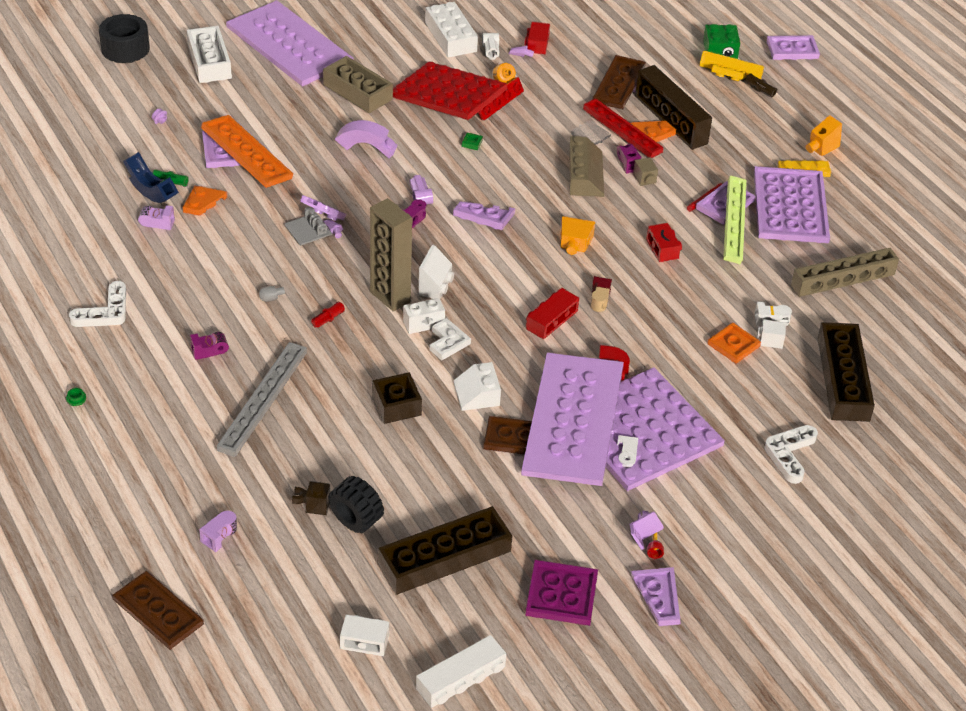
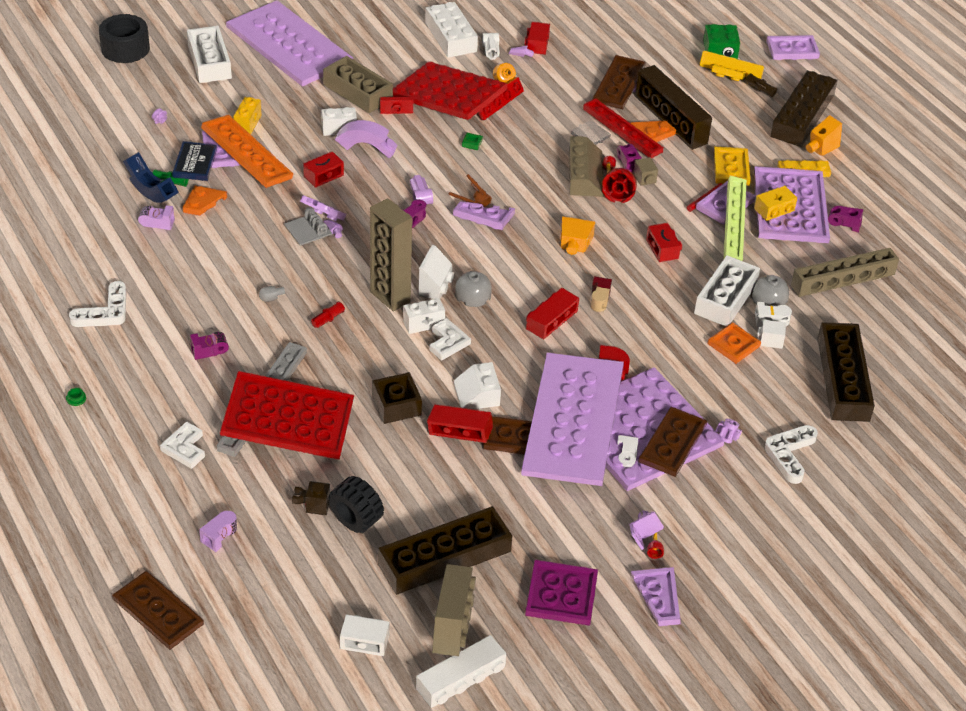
none -> white plate [160,422,205,469]
none -> tile [173,141,217,181]
none -> red plate [220,371,354,460]
none -> yellow brick [233,97,262,134]
none -> red brick [303,151,344,188]
none -> white slope [320,107,357,136]
none -> red plate [380,97,414,114]
none -> red brick [427,404,493,443]
none -> dark tan brick [432,564,476,656]
none -> dark orange plant [448,174,492,207]
none -> light grey cylinder [455,271,492,307]
none -> red hinge [602,156,616,173]
none -> red cylinder [602,168,637,203]
none -> reddish brown tile [639,407,707,477]
none -> white brick [694,256,760,327]
none -> yellow plate [713,146,751,186]
none -> lavender gear [716,419,742,443]
none -> light grey cylinder [752,275,789,306]
none -> yellow brick [754,186,797,221]
none -> dark brown brick [770,70,838,147]
none -> magenta leg [828,206,863,232]

